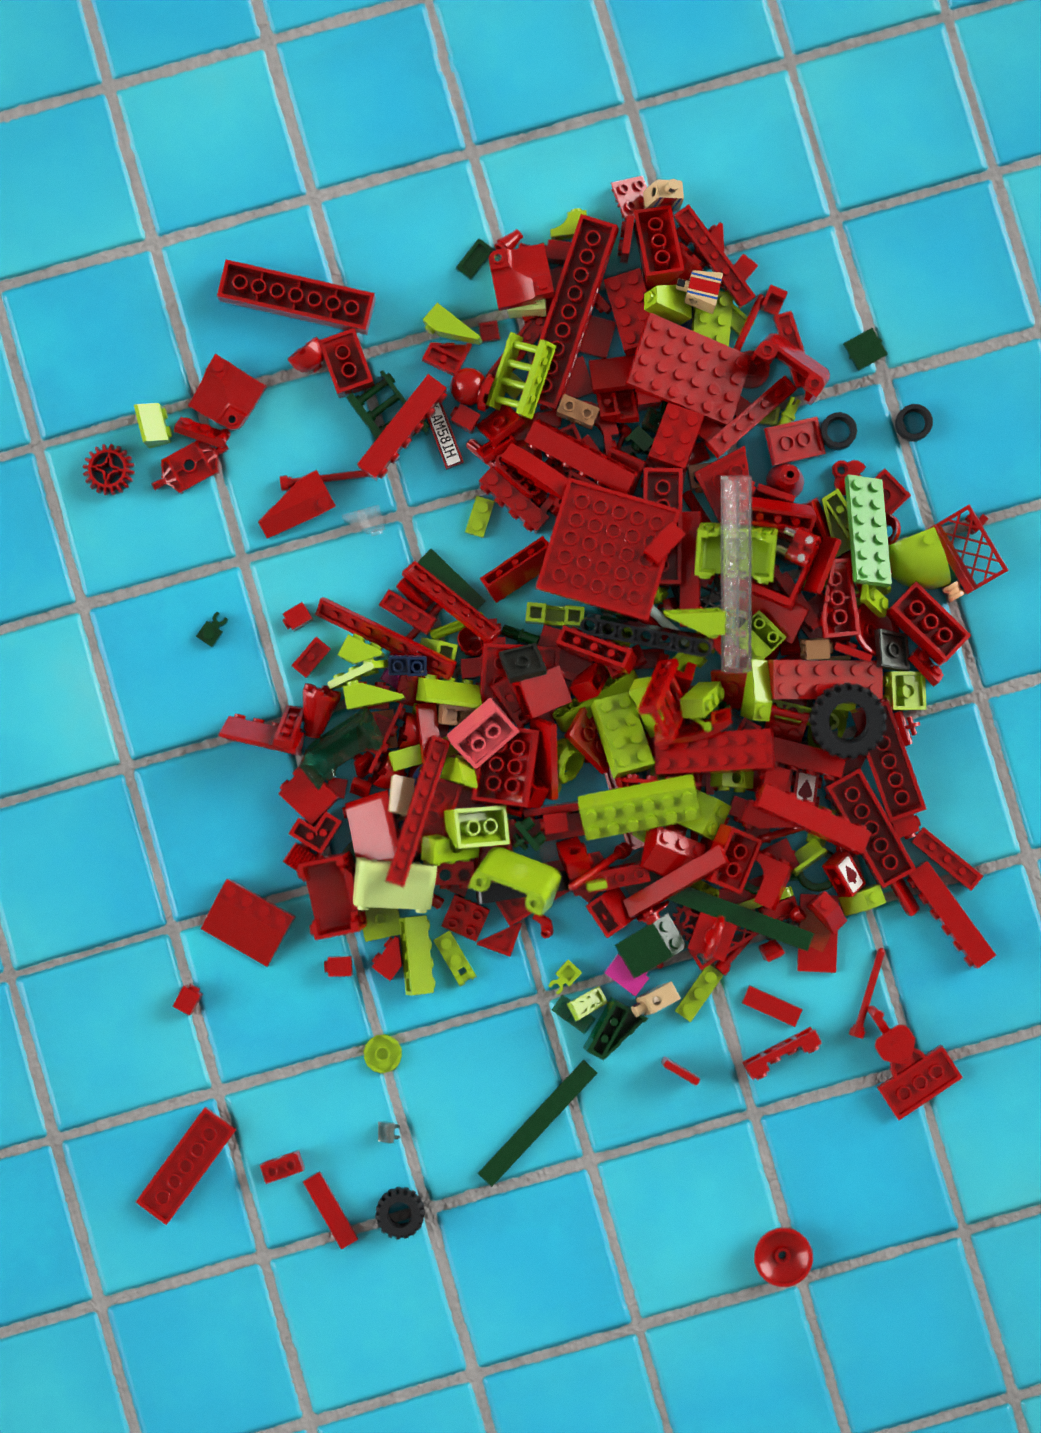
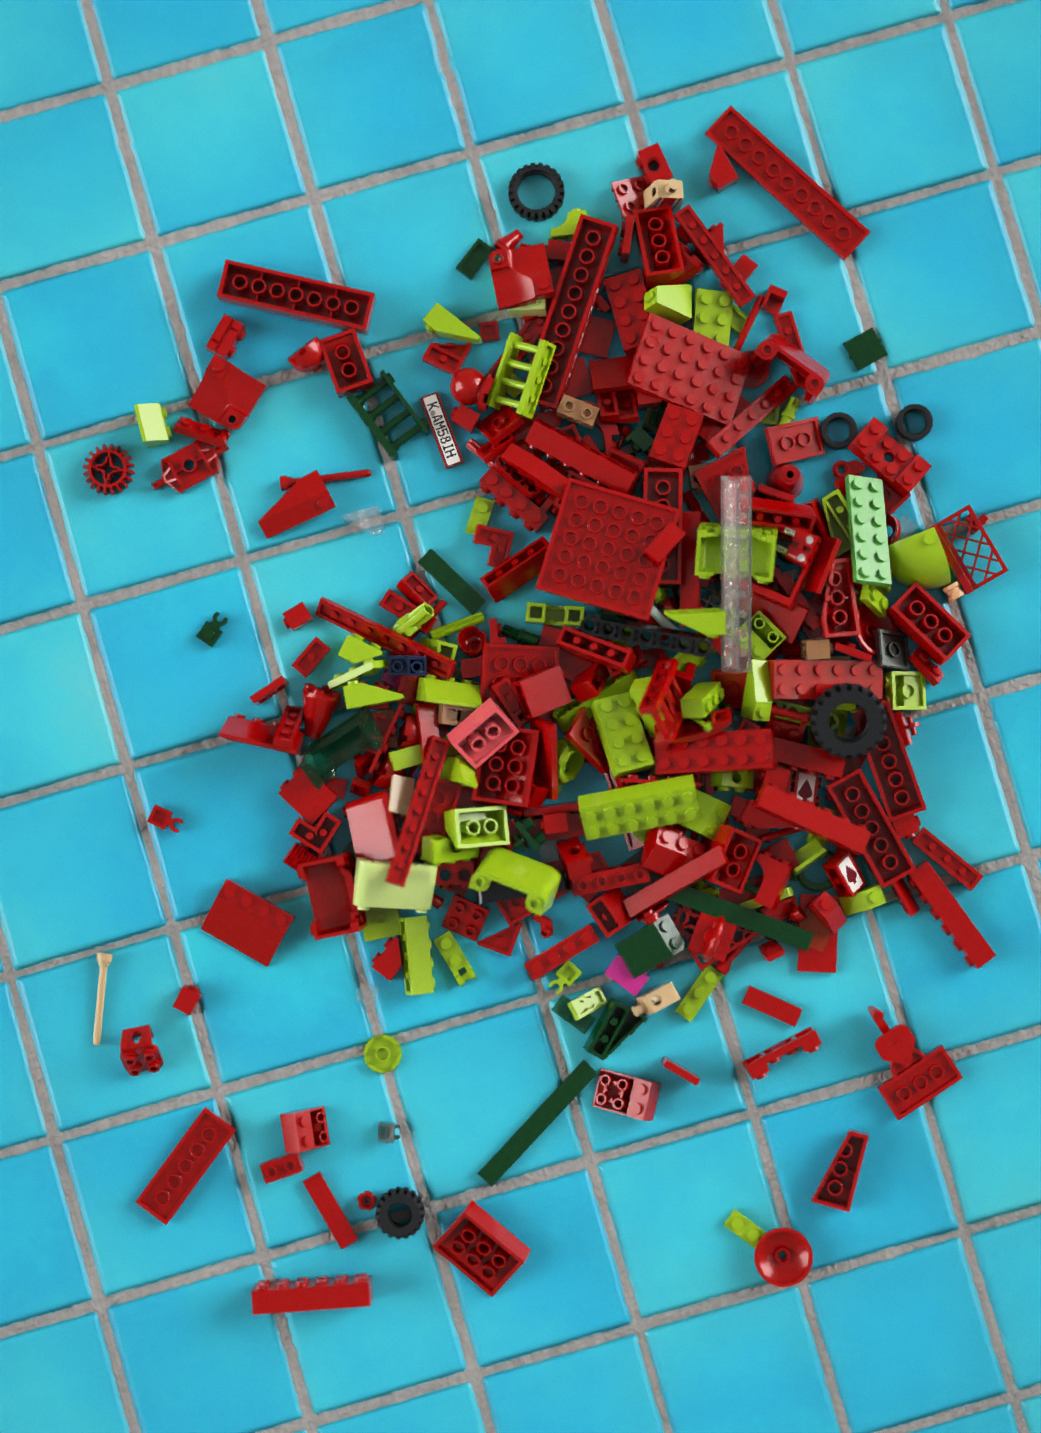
red brick [324,956,353,977] -> none
red brick [357,374,447,481] -> none
red tile [402,561,501,643] -> none
pearl dark grey tile [499,643,547,684] -> none
red piece [569,842,631,891] -> none
lime tile [585,878,607,892] -> none
torso [676,270,723,314] -> none
red piece [848,948,885,1039] -> none
none -> tan piece [93,953,113,1046]
none -> red piece [120,1025,163,1076]
none -> red plate [147,804,184,833]
none -> red brick [205,314,247,360]
none -> red tile [250,676,289,705]
none -> red brick [251,1273,373,1315]
none -> red slope [280,1106,330,1153]
none -> clear plate [356,982,380,1006]
none -> red plate [357,1191,377,1210]
none -> lime piece [389,602,434,638]
none -> red slope [433,1200,531,1297]
none -> red plate [472,524,514,568]
none -> black tyre [508,162,564,222]
none -> red brick [524,924,600,981]
none -> red slope [592,1068,661,1121]
none -> red brick [635,143,674,187]
none -> red plate [705,105,870,261]
none -> red slope [707,145,739,193]
none -> lime plate [723,1208,766,1249]
none -> red wedge [811,1129,869,1212]
none -> red piece [847,417,932,497]
none -> clear plate [891,514,919,539]

